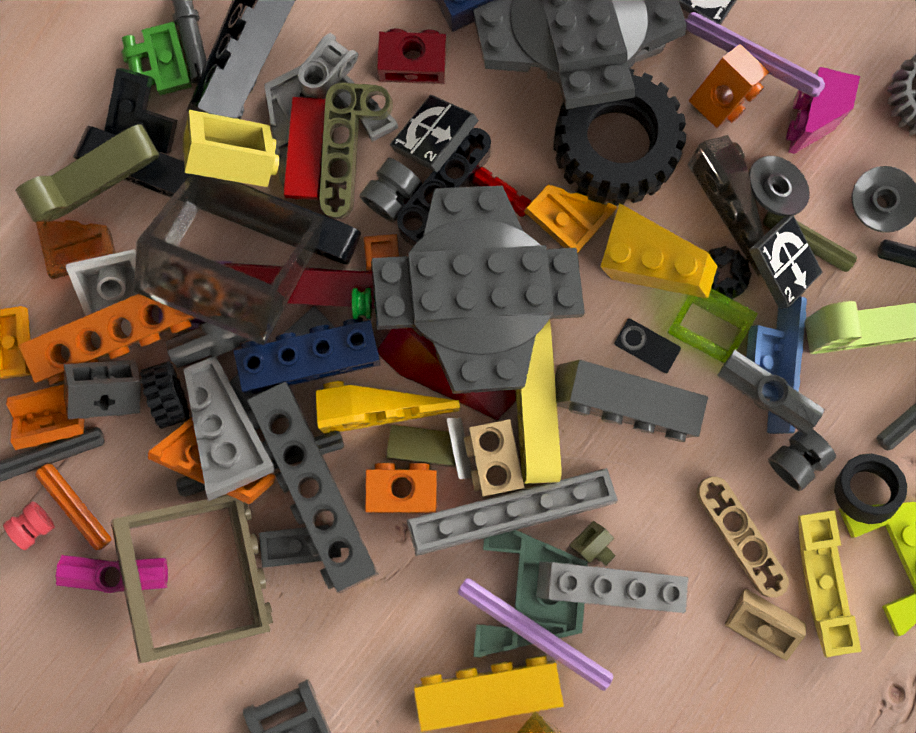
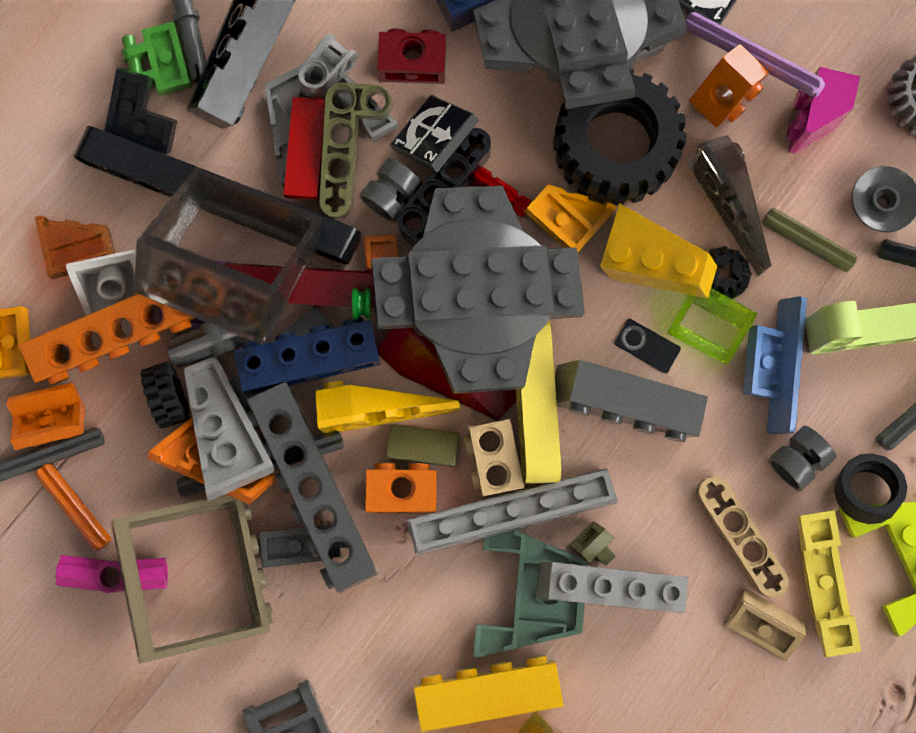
coral wheel [3,501,55,550] -> none
olive beam [15,124,160,222] -> none
dark grey brick [64,360,141,419] -> none
light yellow window [183,110,279,187] -> none
white sticker [447,418,472,479] -> none
lavender axle [458,578,614,691] -> none
dark grey piece [717,350,825,435] -> none
dark grey dish [748,156,810,216] -> none
tile [749,215,823,309] -> none

